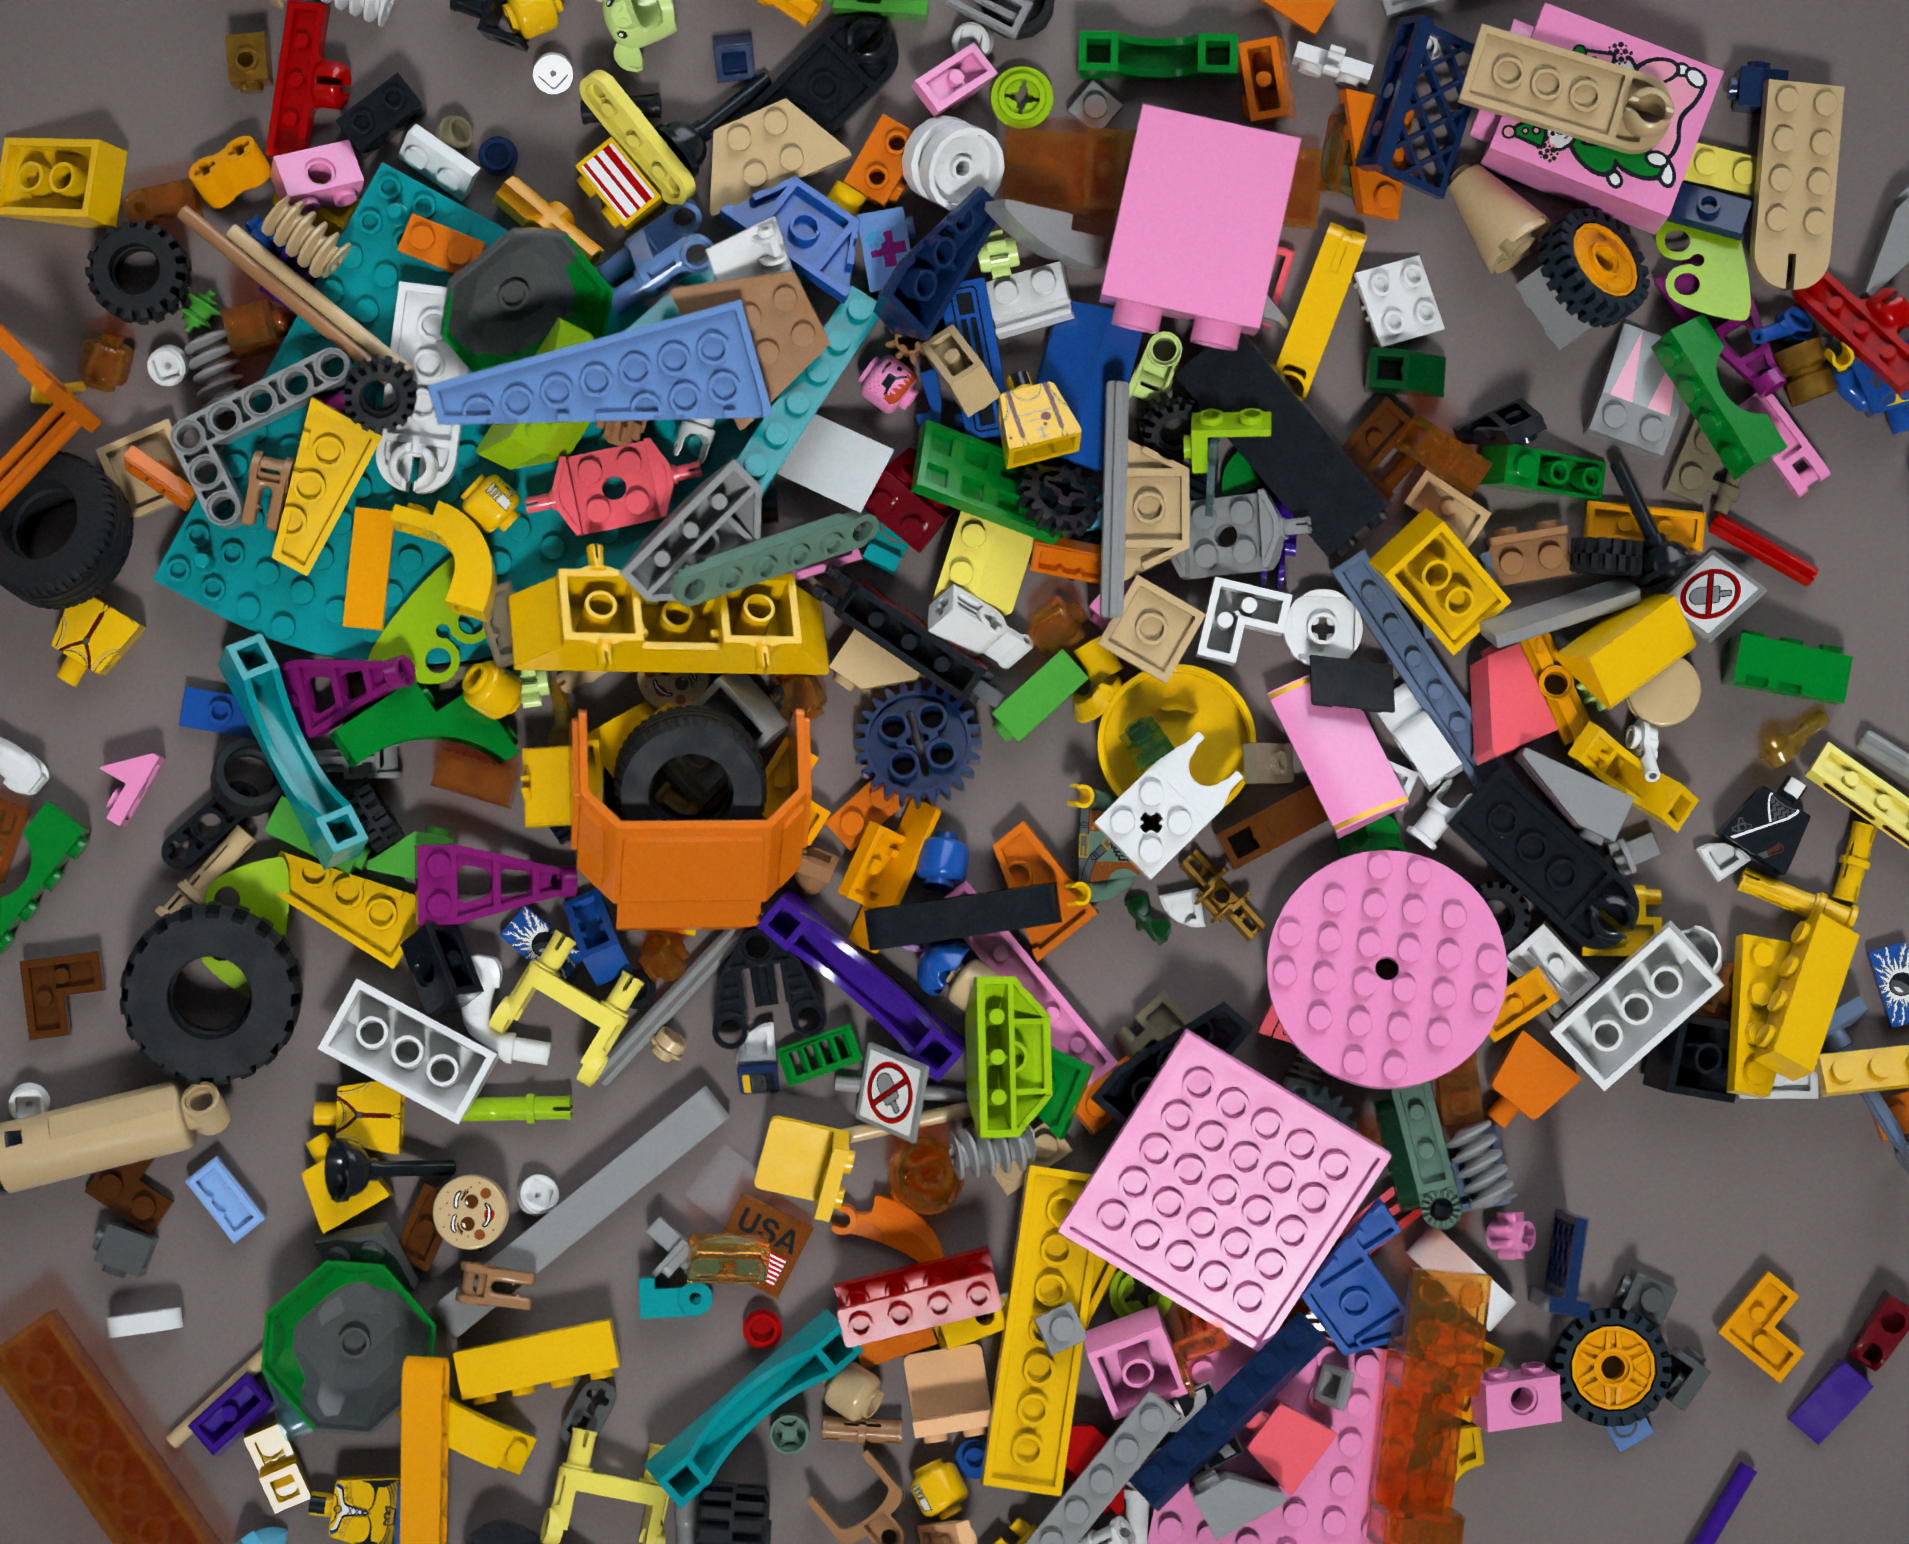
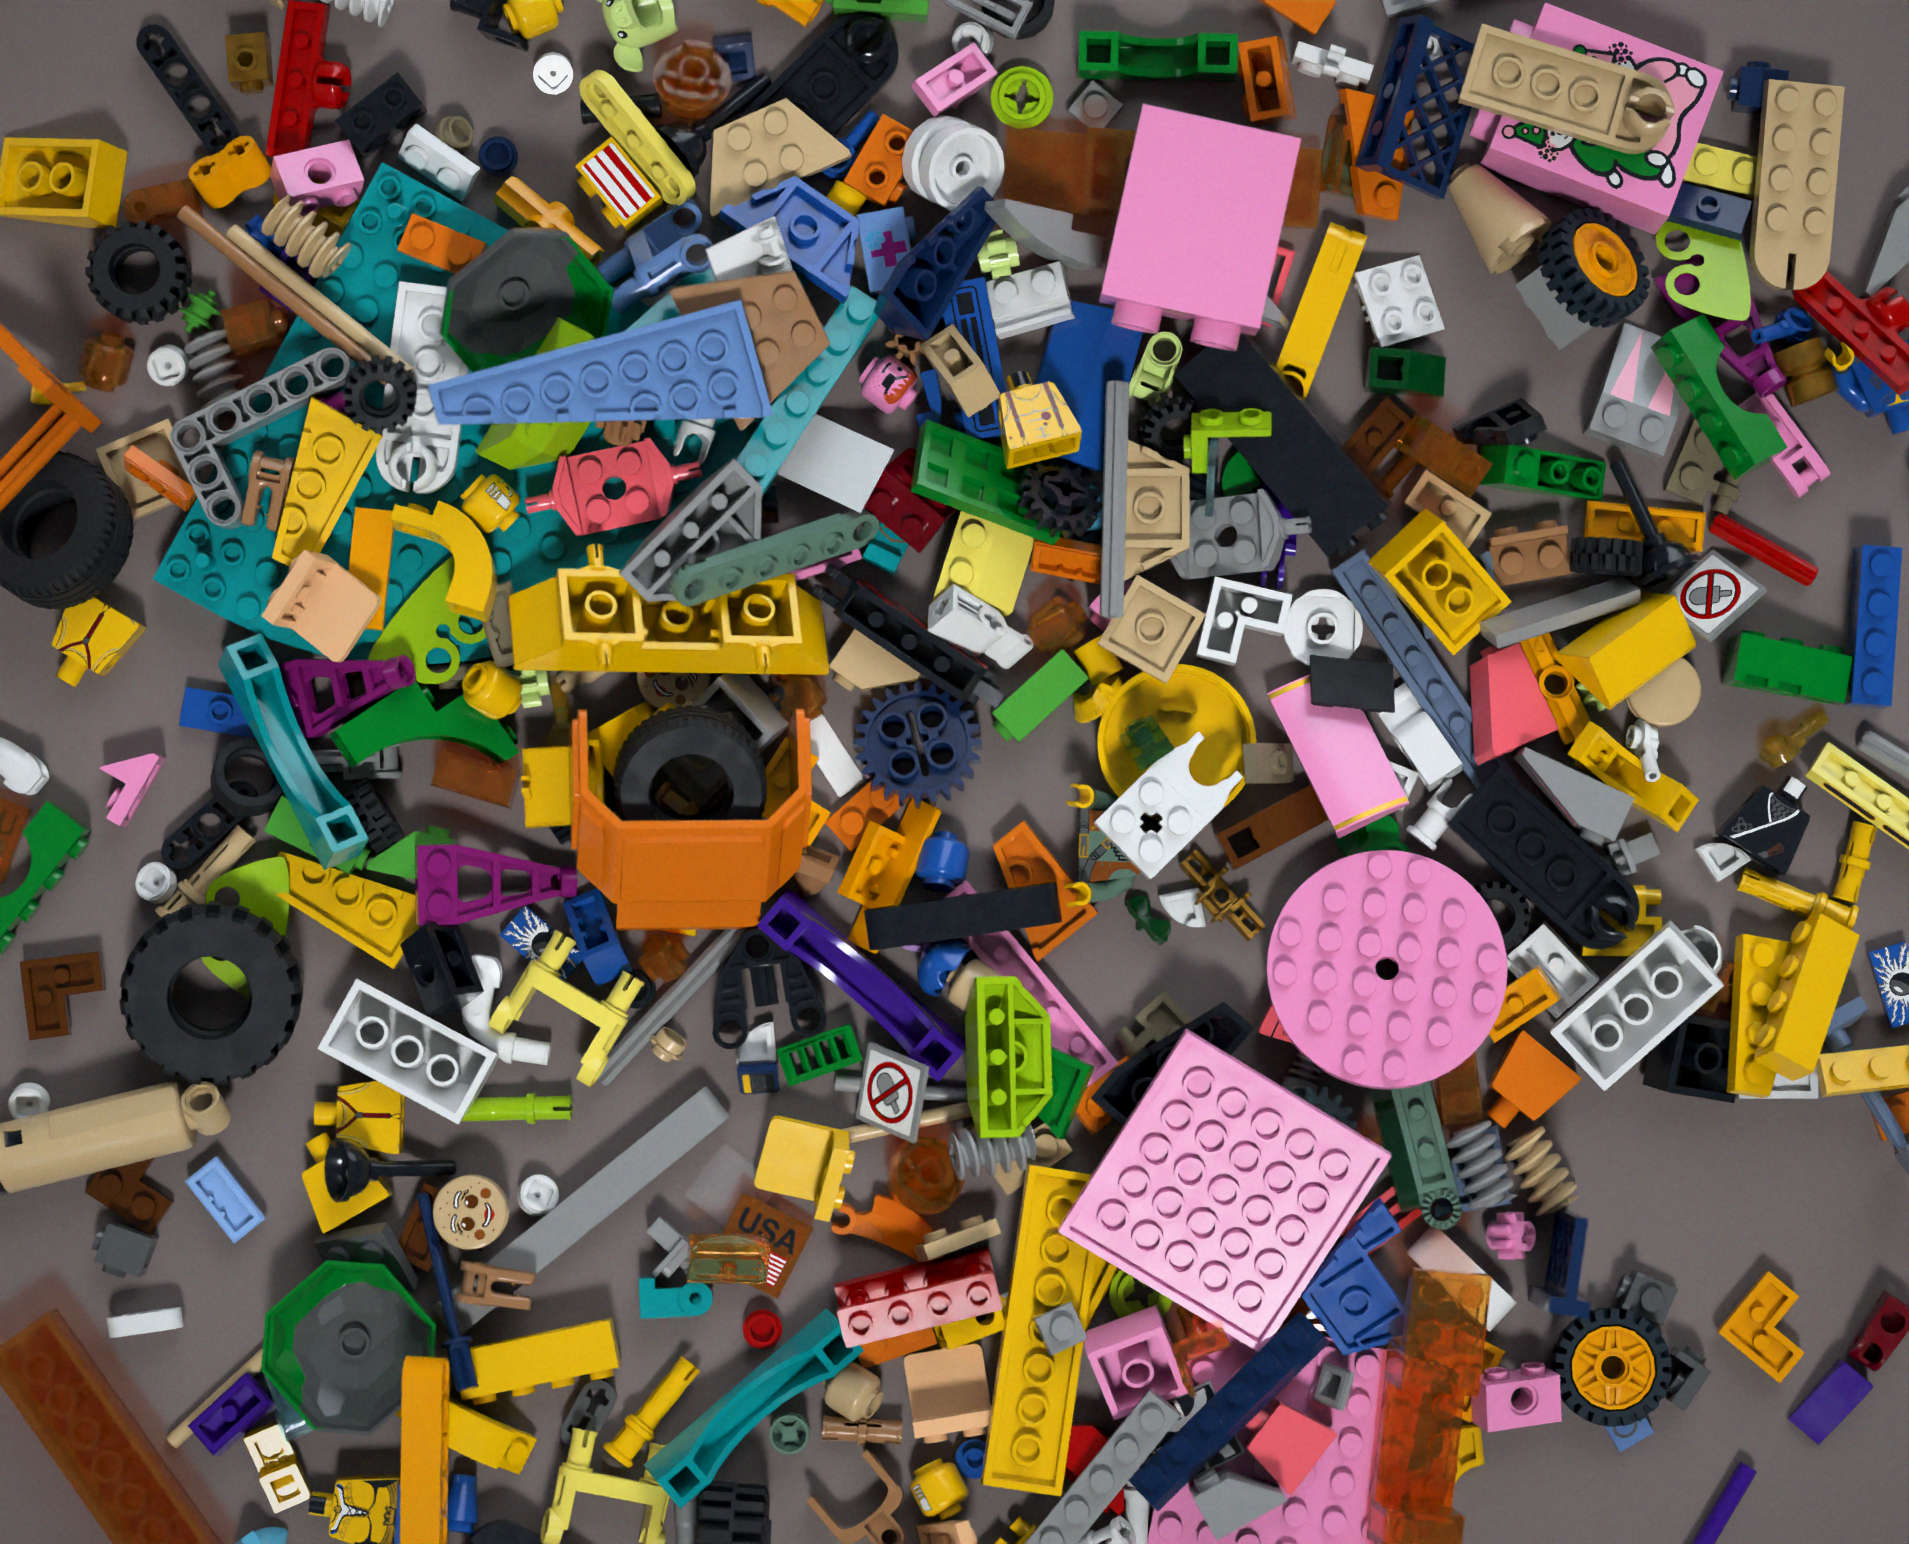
none -> white tile [135,862,177,904]
none -> black beam [136,24,240,155]
none -> light nougat bracket [261,550,381,663]
none -> dark blue piece [417,1193,479,1392]
none -> blue cone [447,1474,478,1534]
none -> yellow pin [602,1355,701,1469]
none -> clear orange cone [653,40,732,120]
none -> white sticker [810,715,865,797]
none -> blue plate [821,110,880,179]
none -> tan plate [914,1214,1001,1261]
none -> tan piece [1504,1126,1580,1217]
none -> blue brick [1843,545,1902,709]

